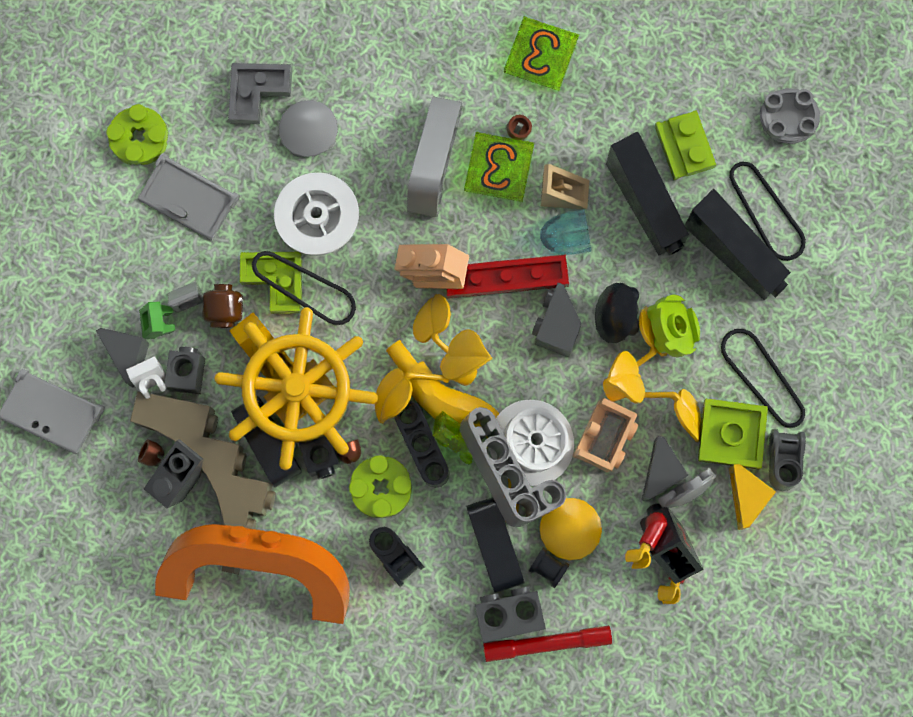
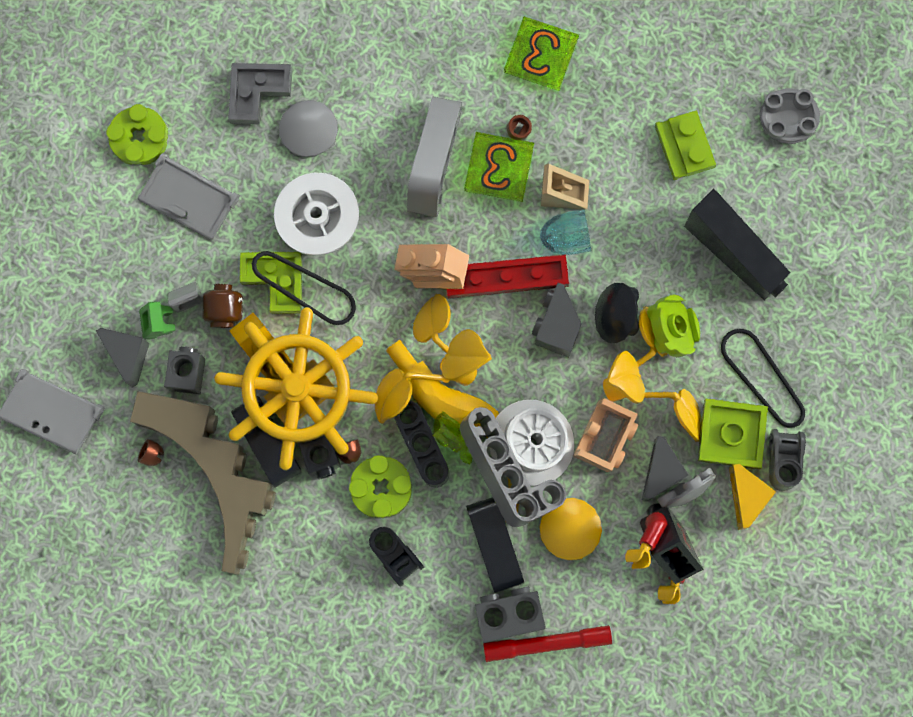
white tile [126,356,166,399] -> none
dark grey slope [144,439,203,508] -> none
orange arch [155,524,350,624] -> none
black bush [528,547,570,589] -> none
black slope [606,131,689,256] -> none
black piece [729,161,806,261] -> none

